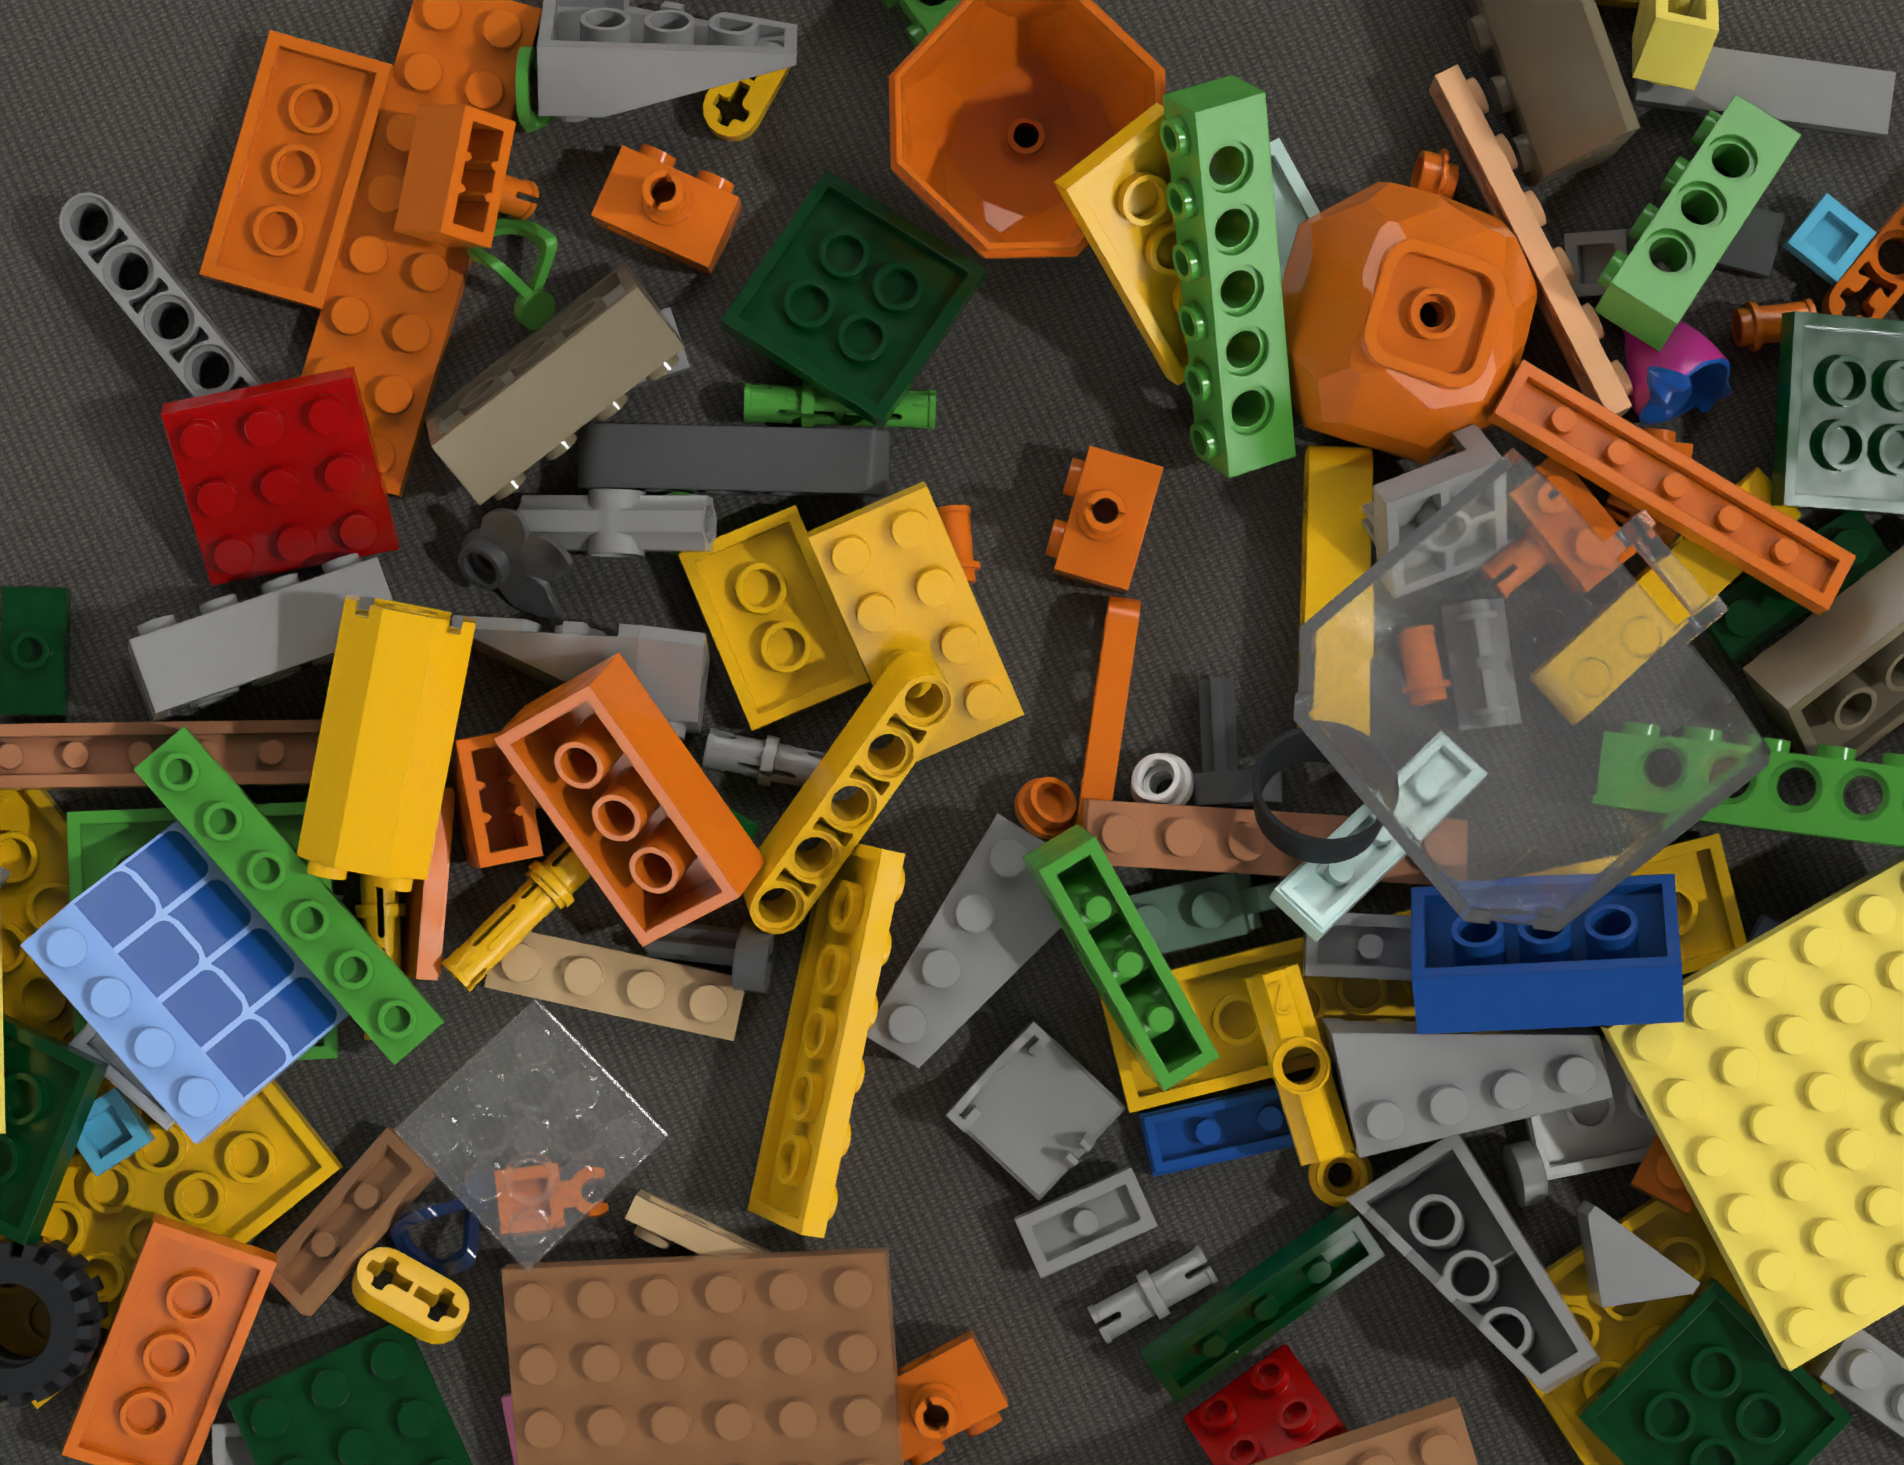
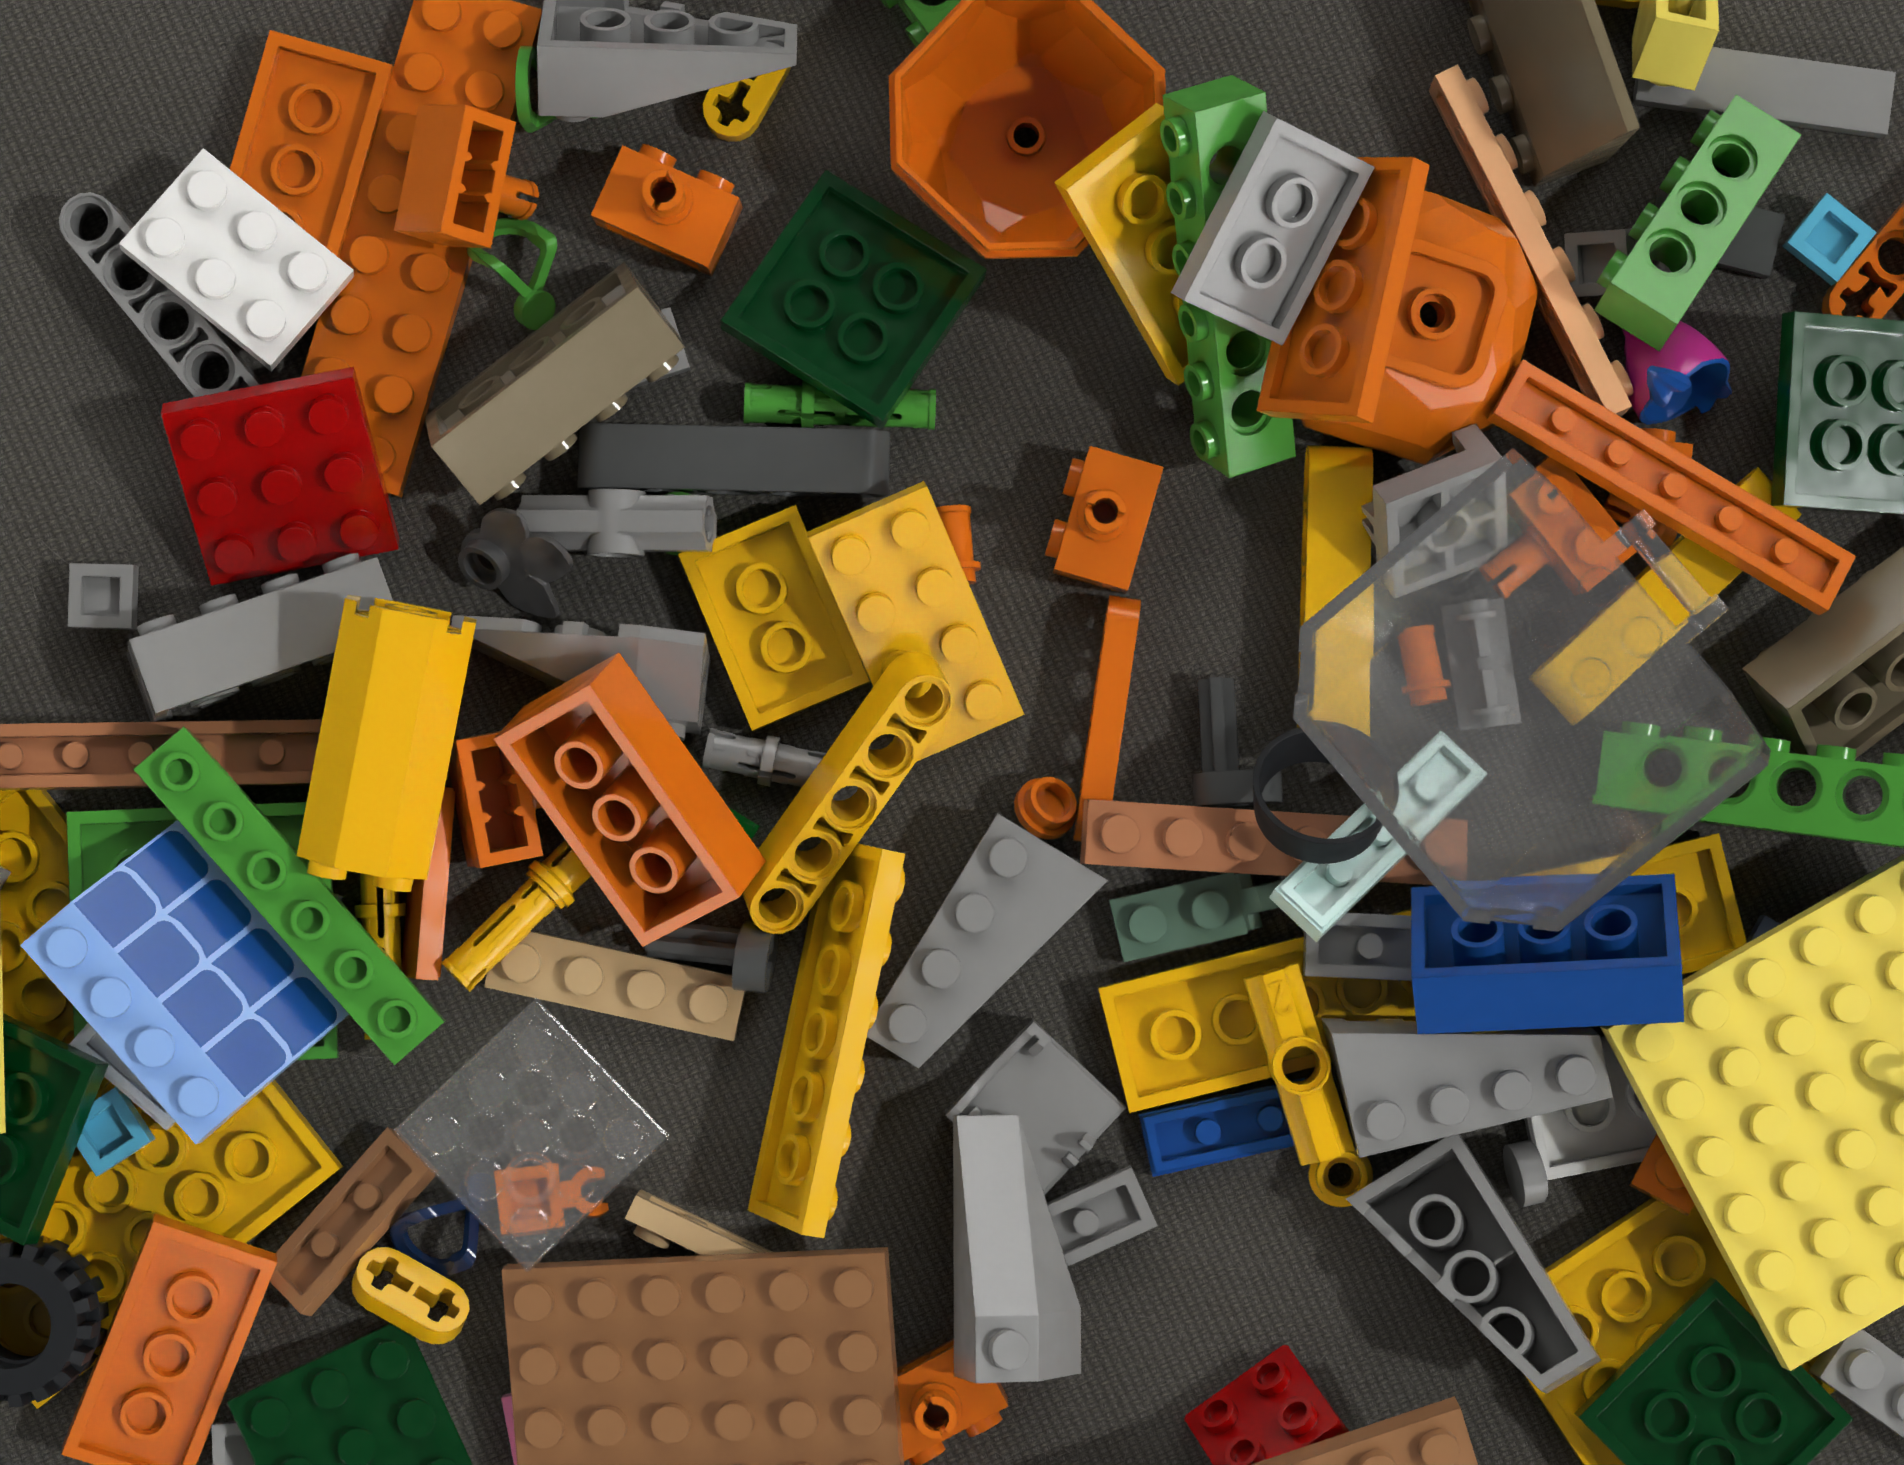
dark green plate [0,587,71,716] -> none
bright green brick [1021,824,1220,1091] -> none
light grey pin [1087,1245,1219,1344] -> none
white plate [1131,753,1194,805] -> none
dark green plate [1139,1202,1385,1403] -> none
orange plate [1410,148,1459,199] -> none
light grey slope [1576,1200,1700,1308] -> none
dark green plate [1696,511,1891,663] -> none
orange pin [1731,298,1817,352] -> none
none -> light grey plate [68,563,139,630]
none -> white plate [119,148,354,372]
none -> light grey wedge [953,1115,1081,1383]
none -> light grey plate [1171,111,1375,346]
none -> orange plate [1256,157,1430,423]

